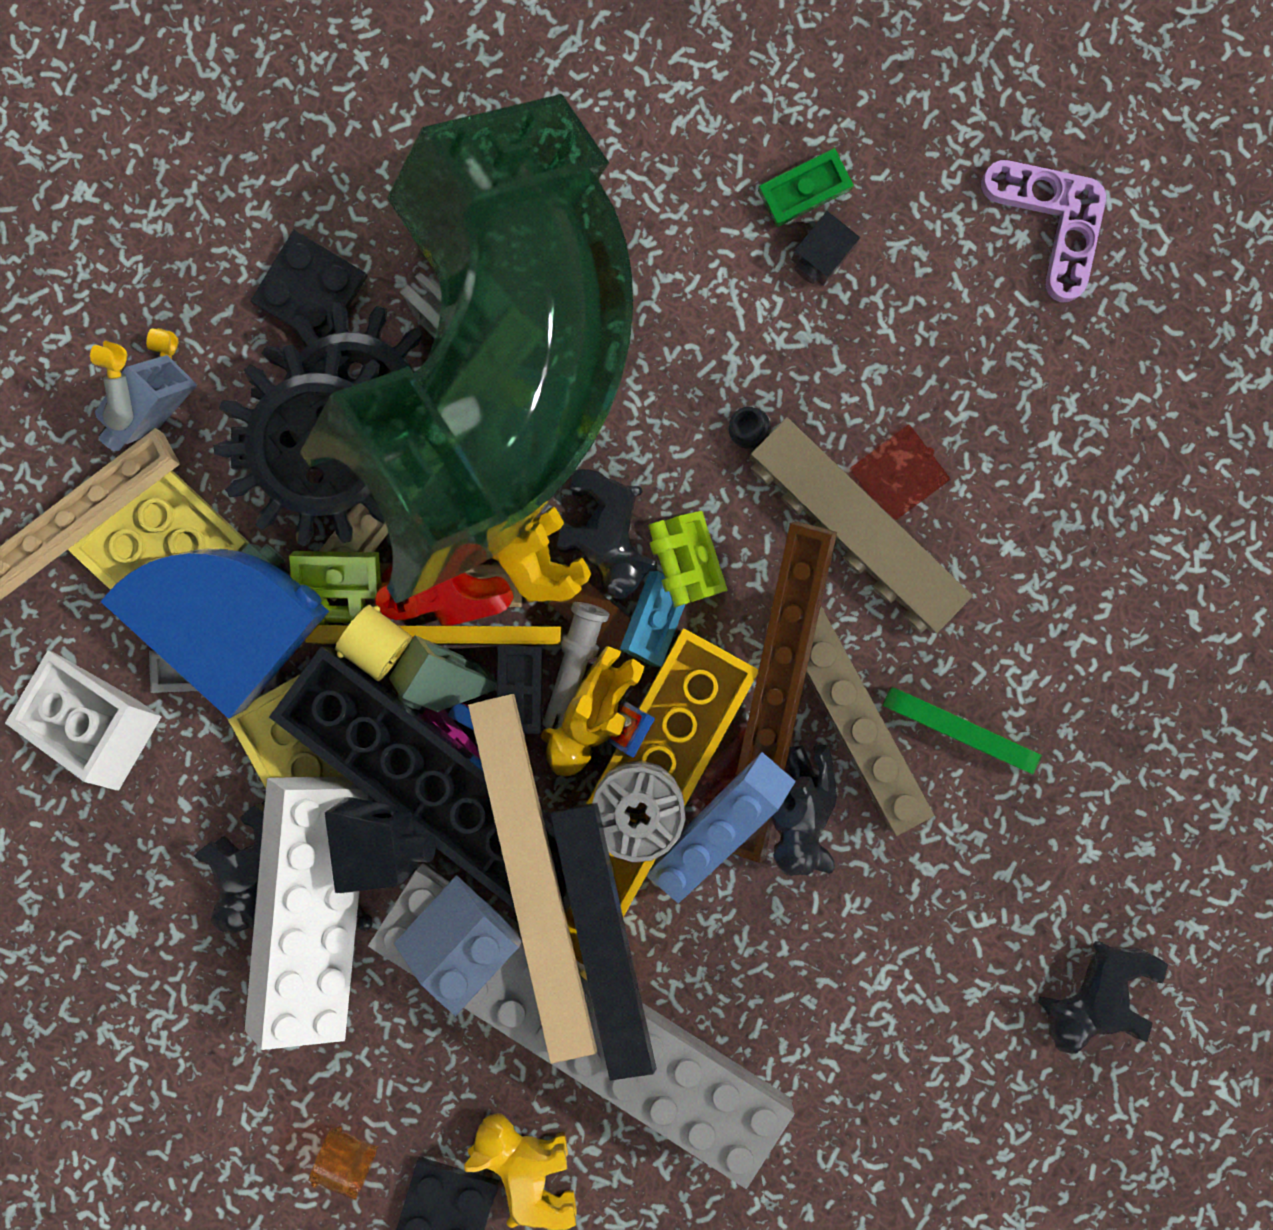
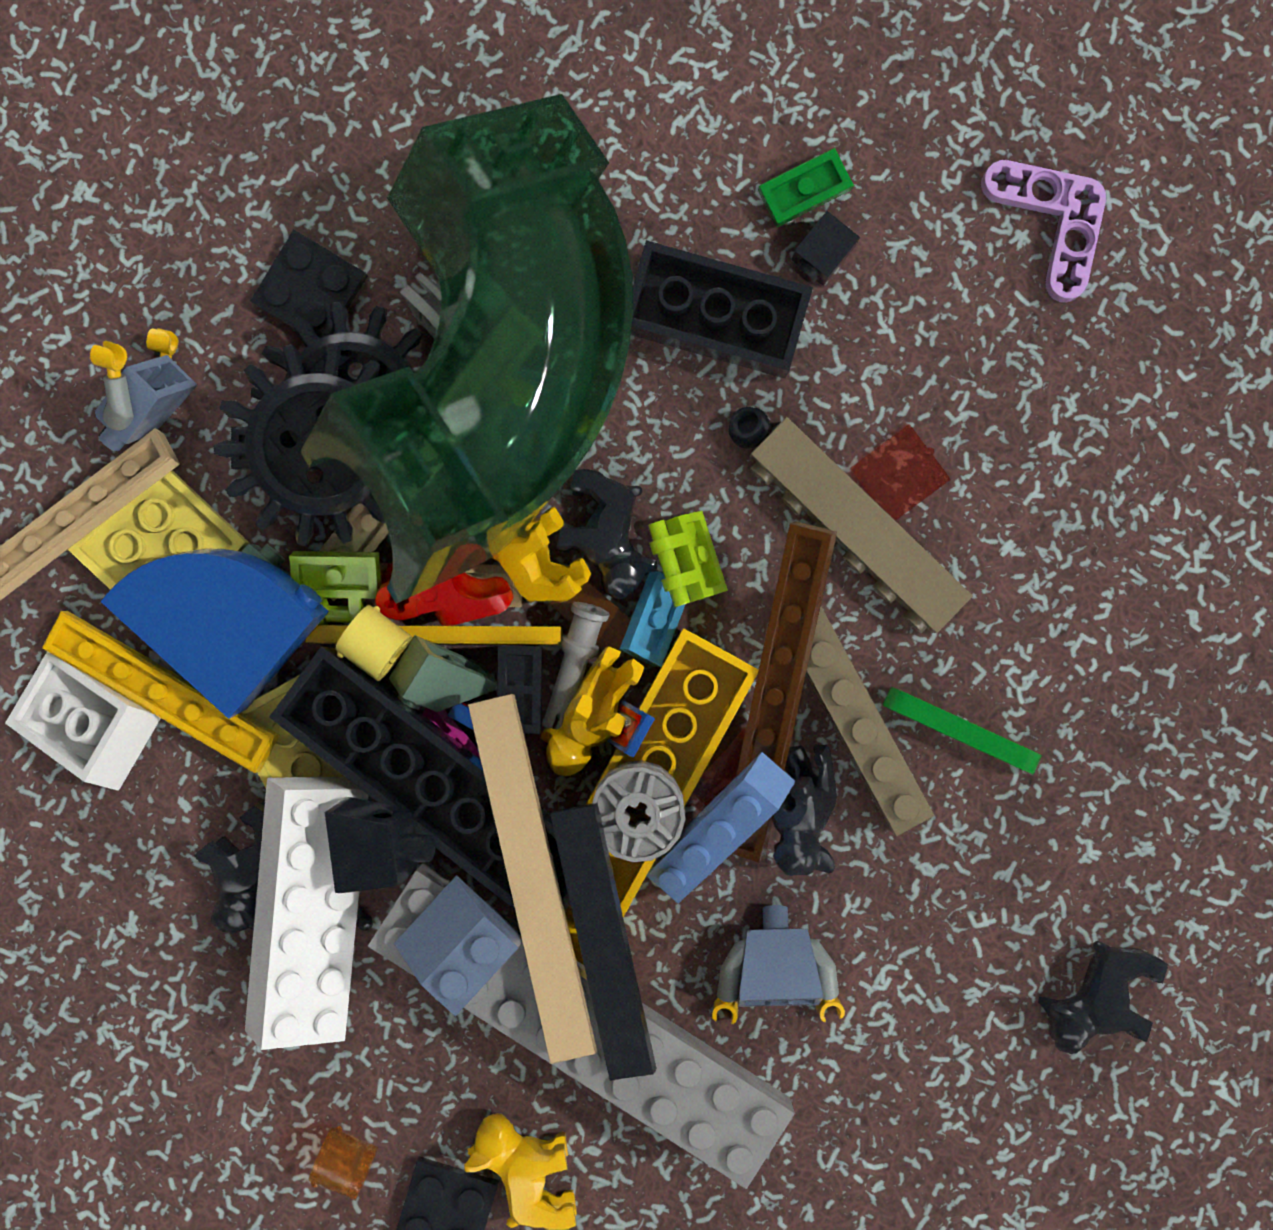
none -> yellow tile [42,611,280,773]
none -> black brick [622,240,813,379]
none -> sand blue torso [712,905,845,1024]

